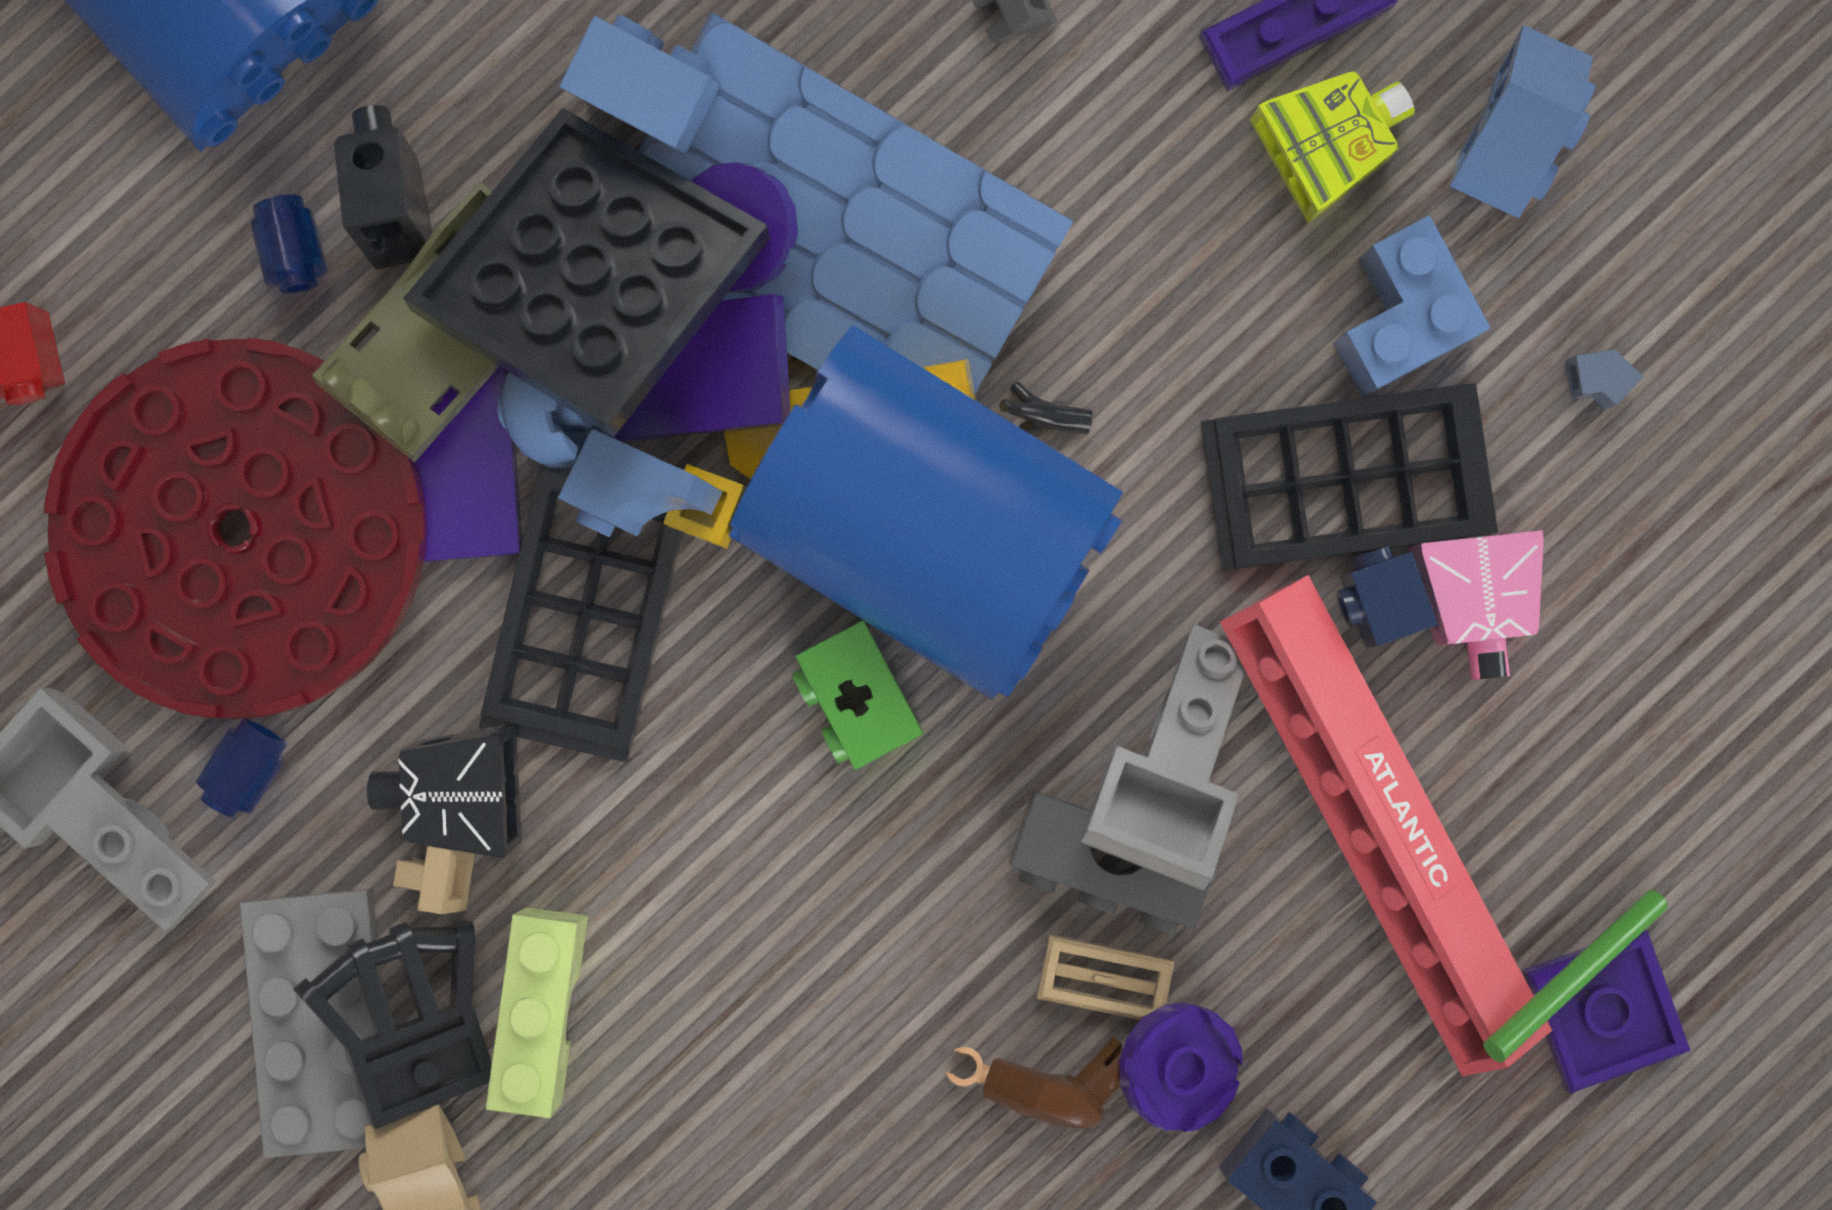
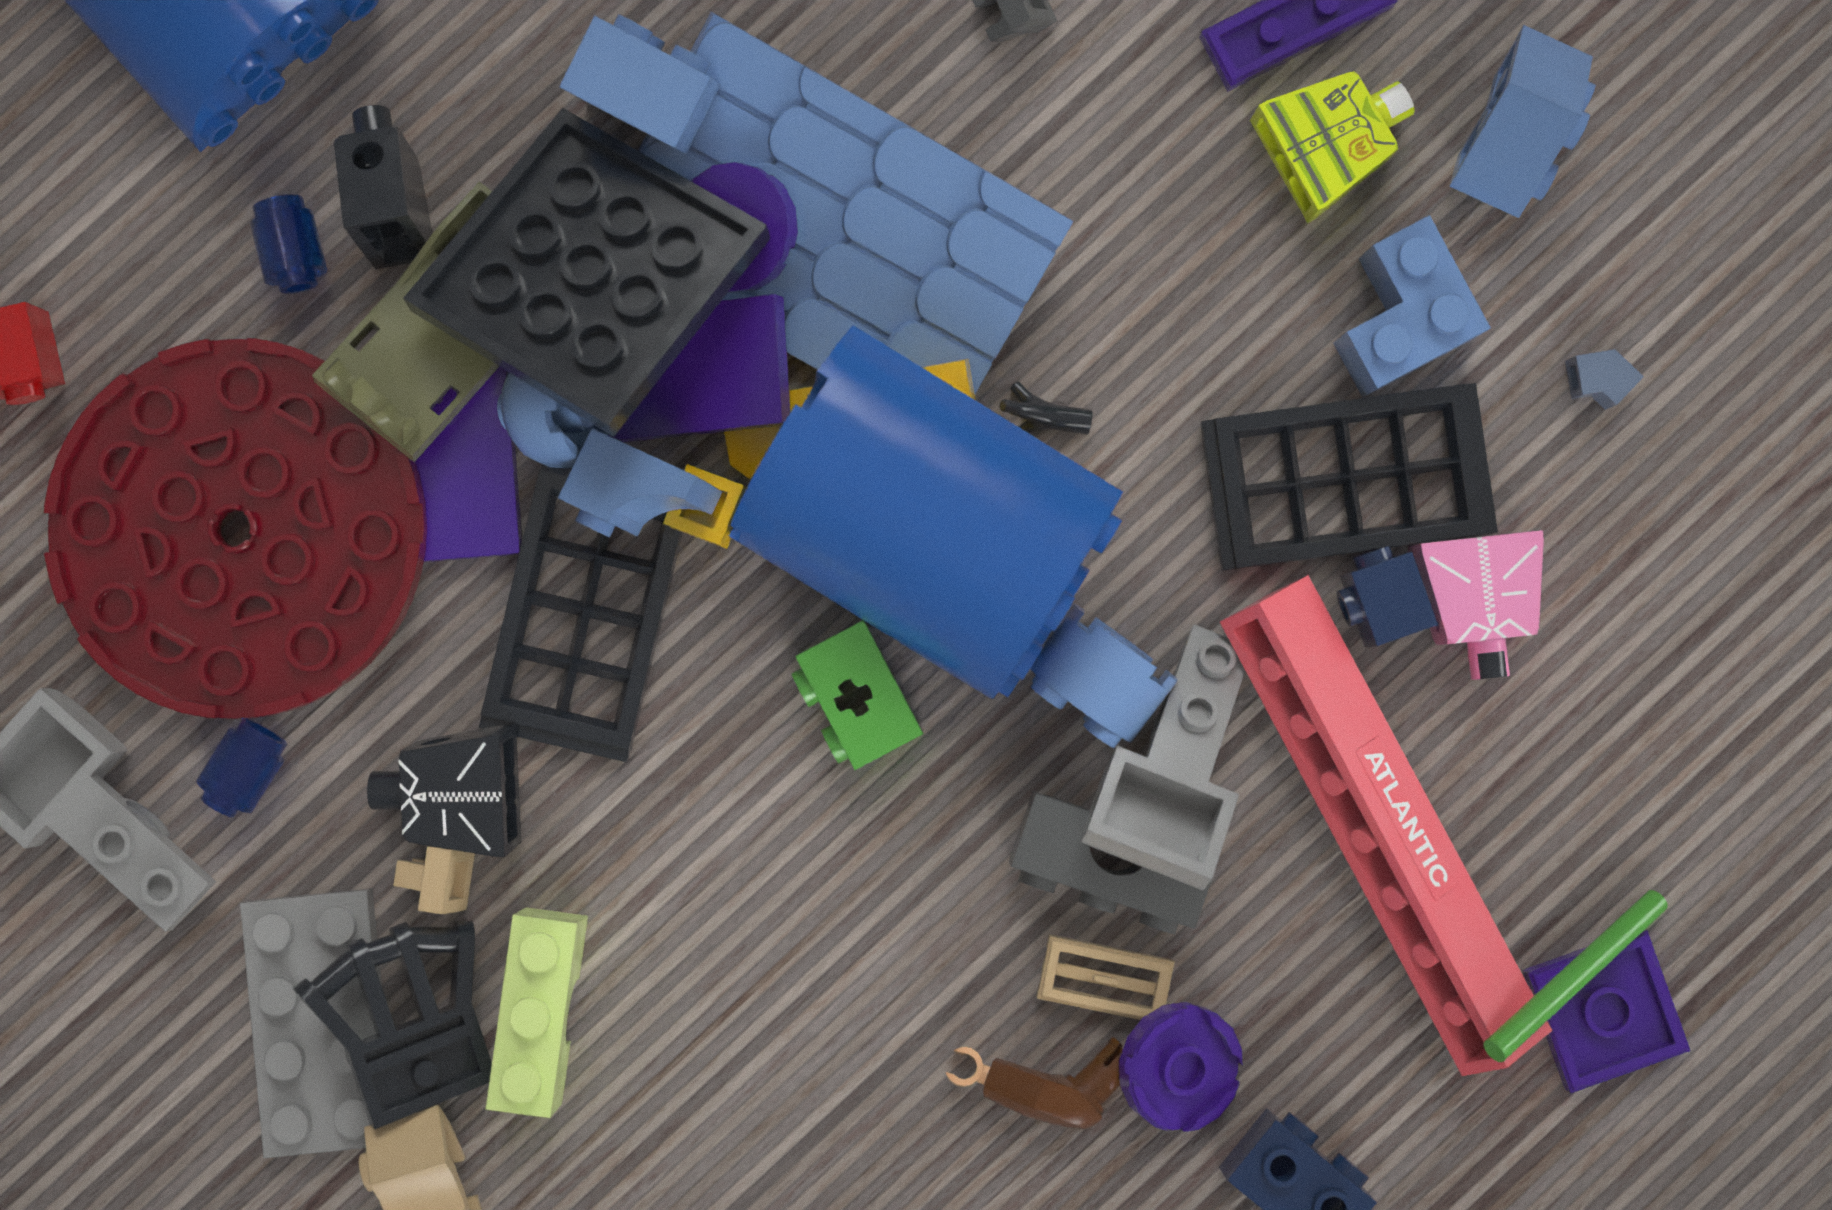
none -> medium blue brick [1030,604,1178,748]

